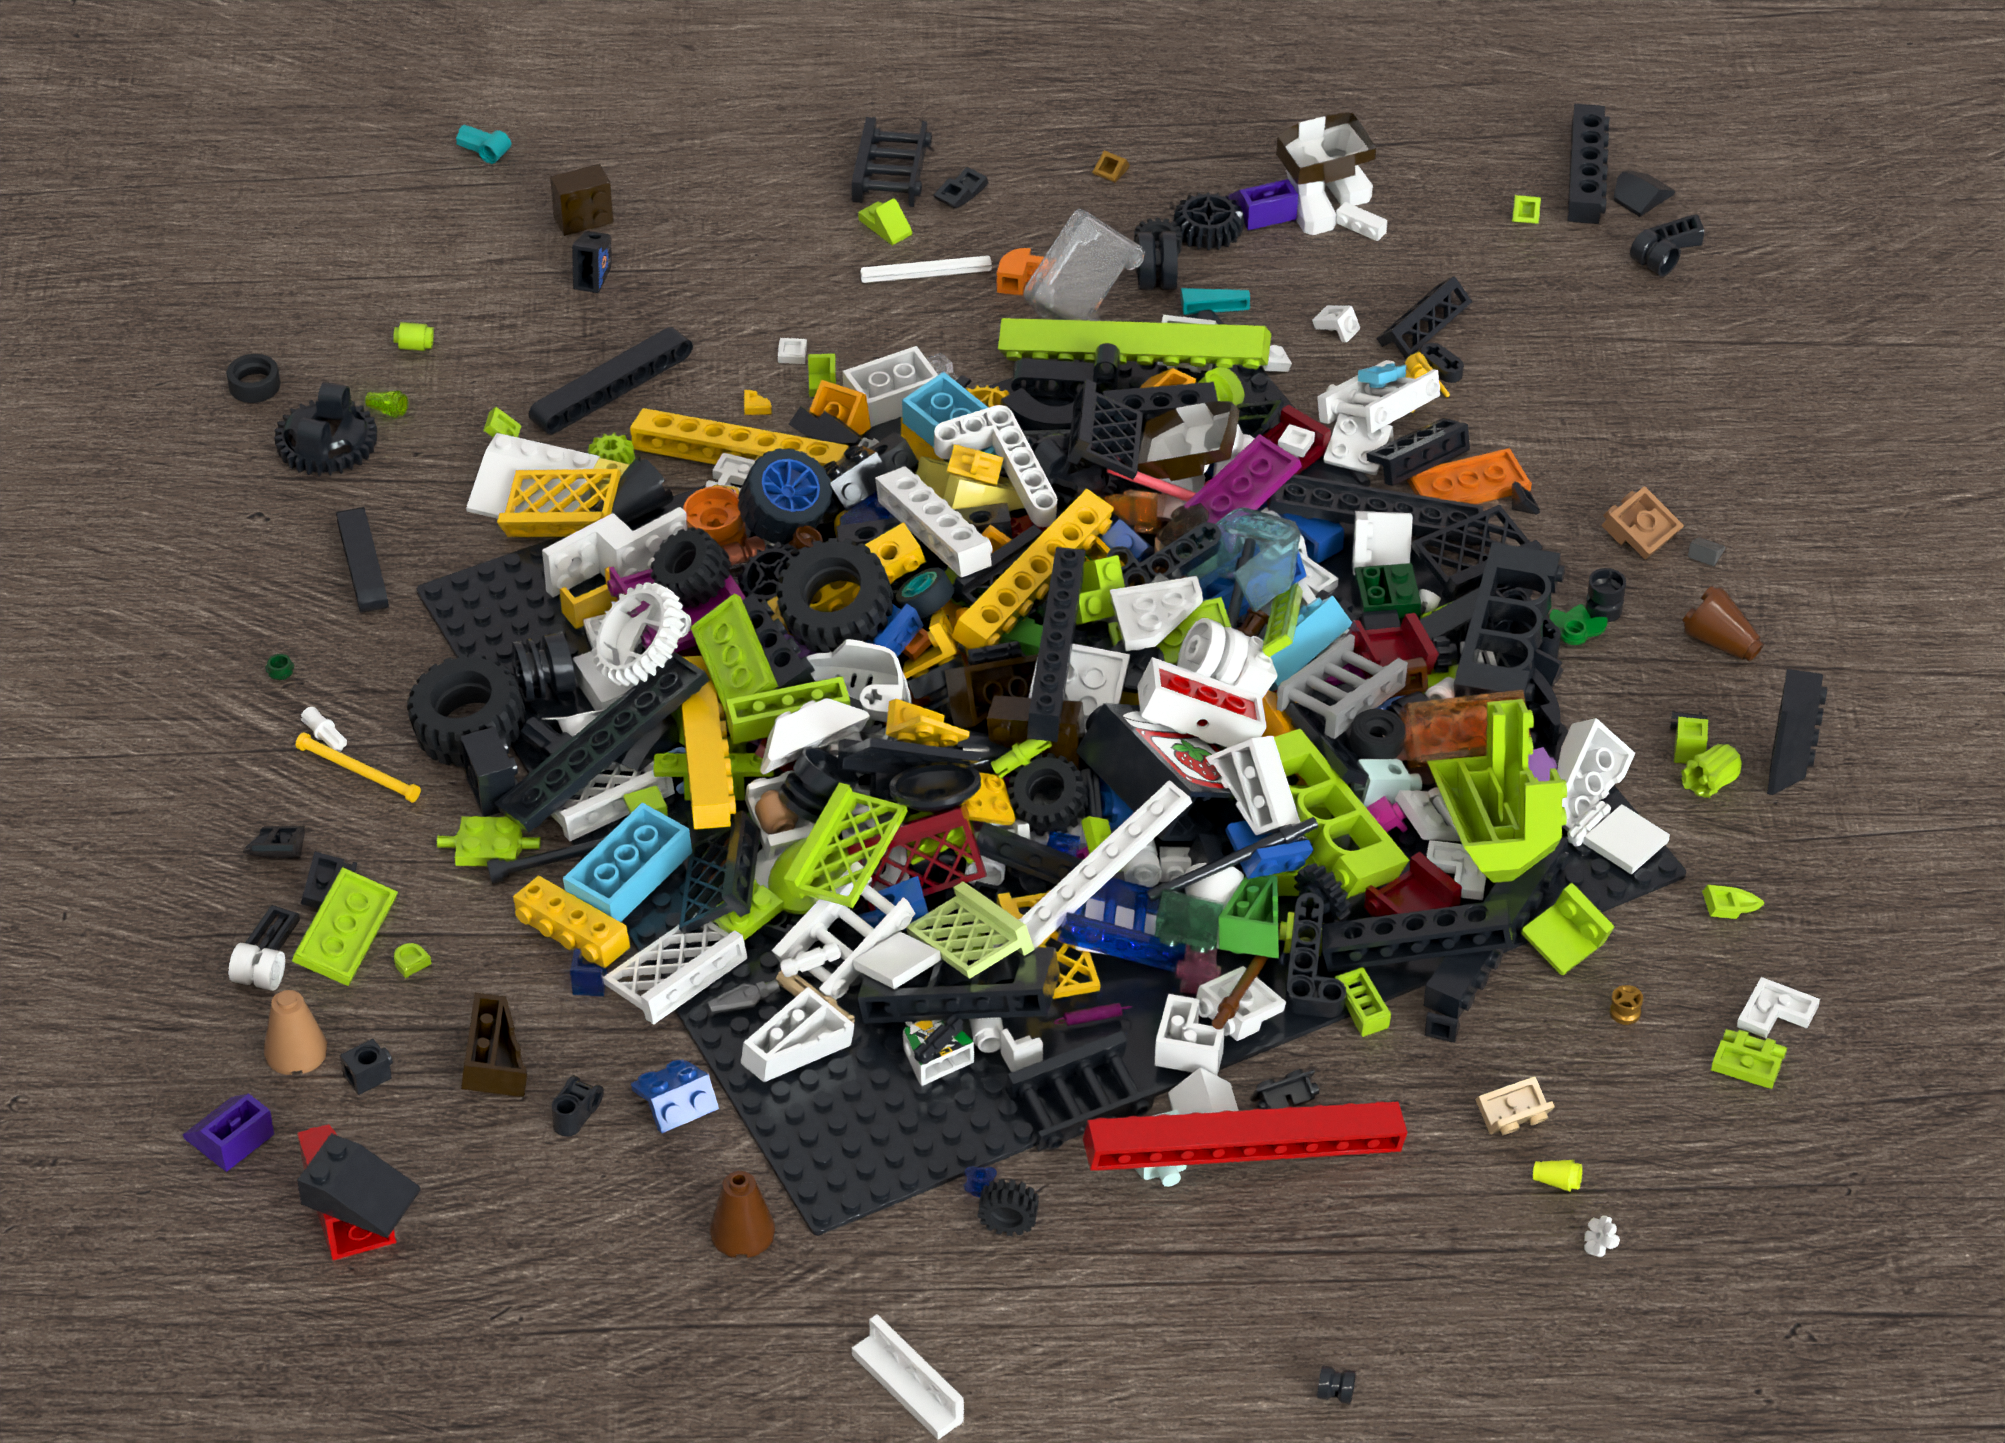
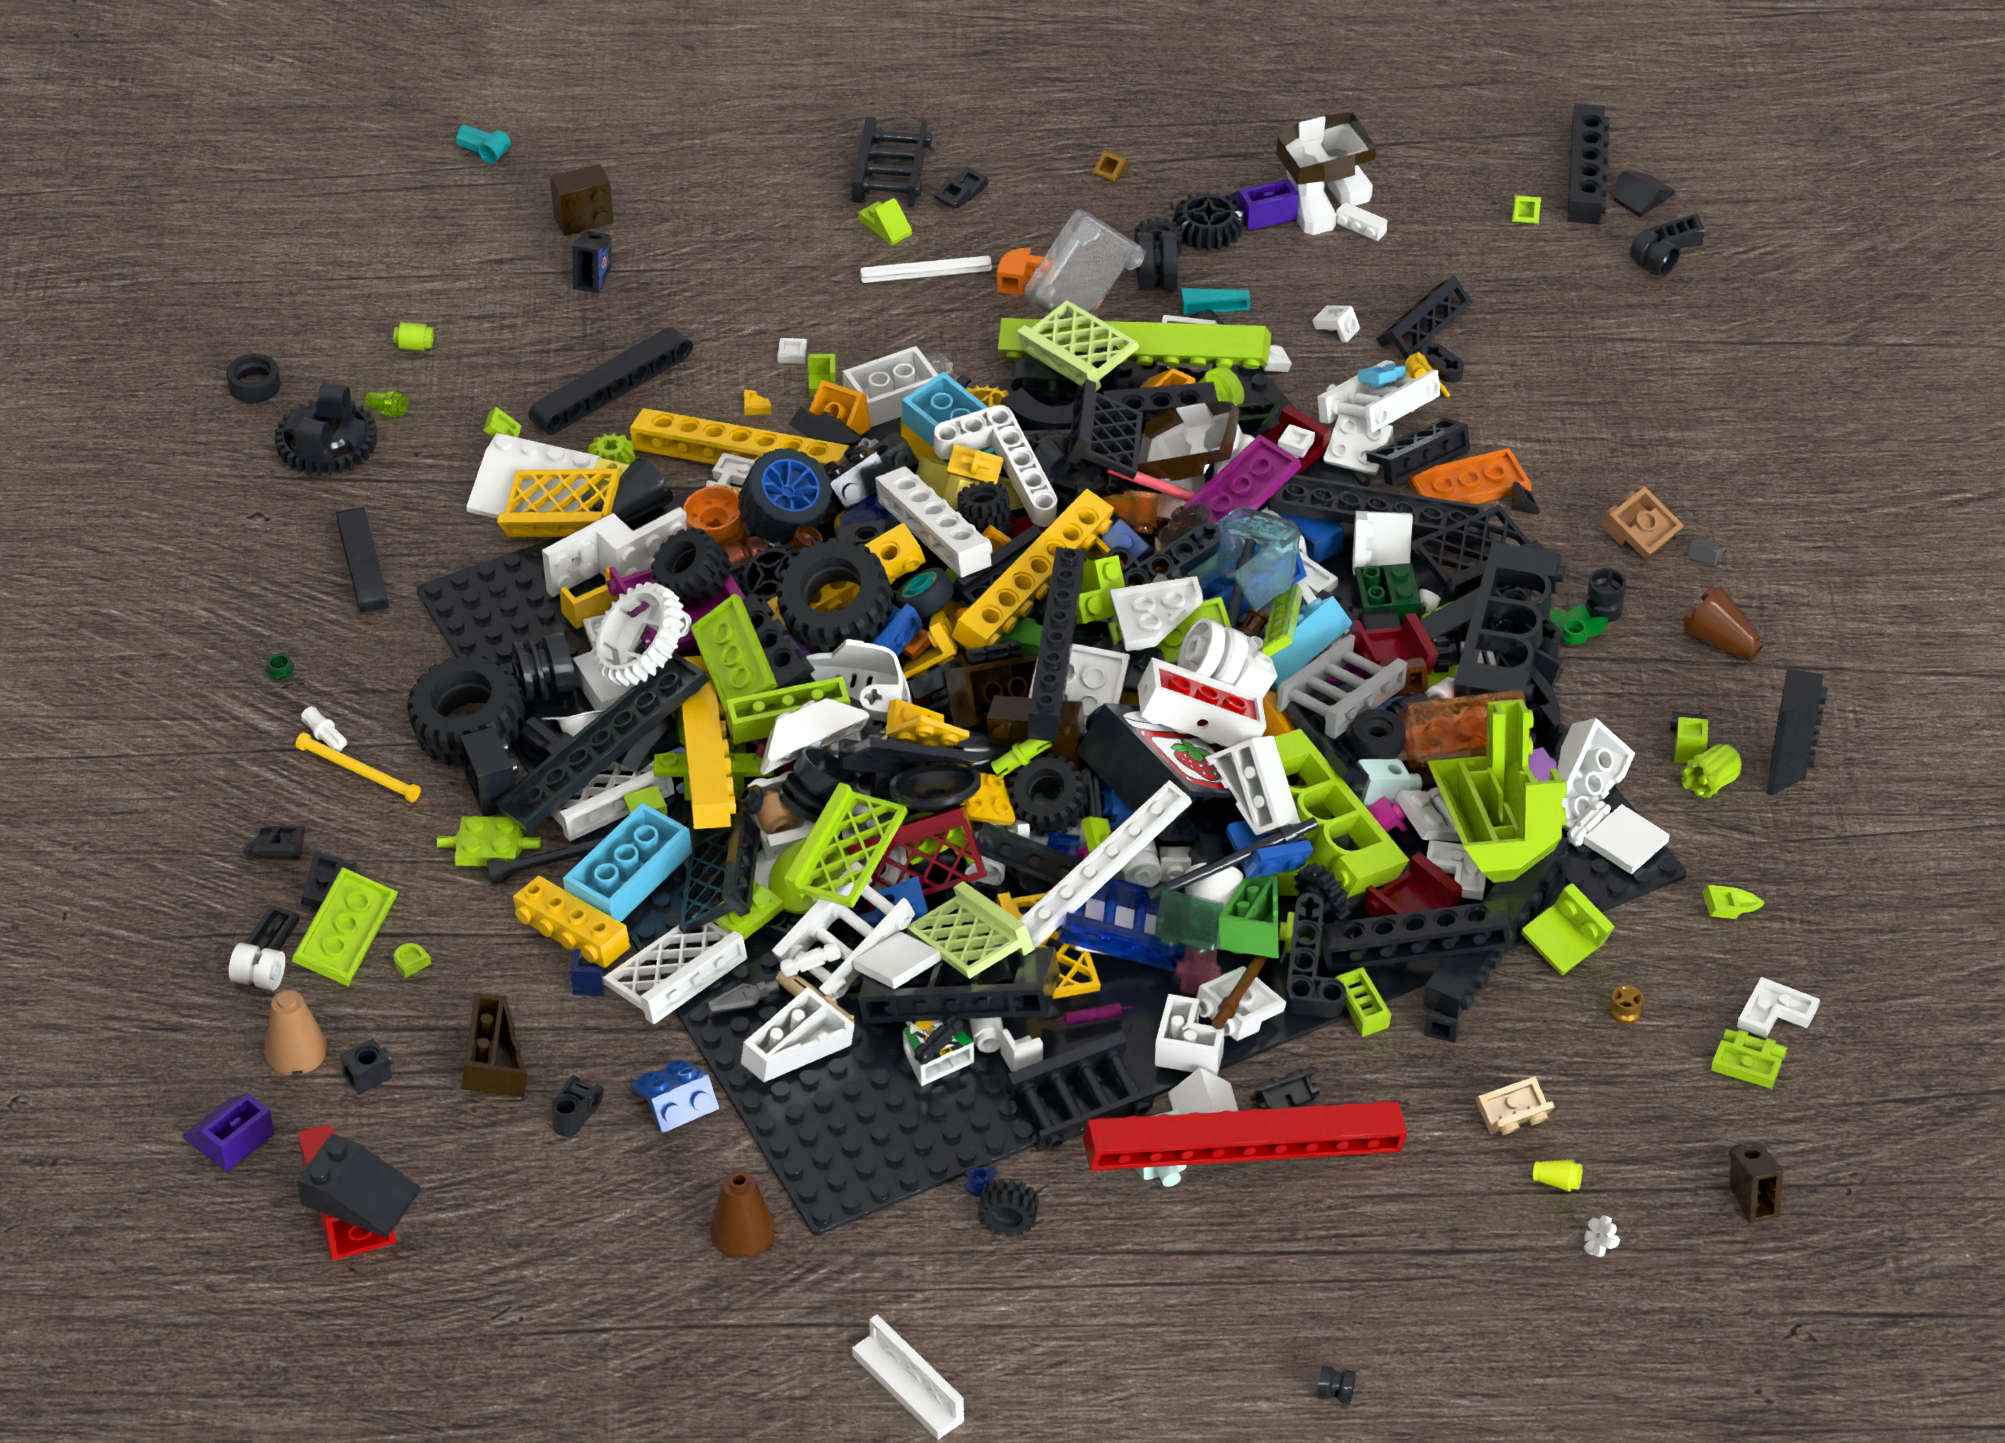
none -> black plate [738,785,766,814]
none -> black tyre [957,481,1011,529]
none -> yellowish green fence [1017,300,1139,392]
none -> dark brown torso [1729,1144,1783,1224]

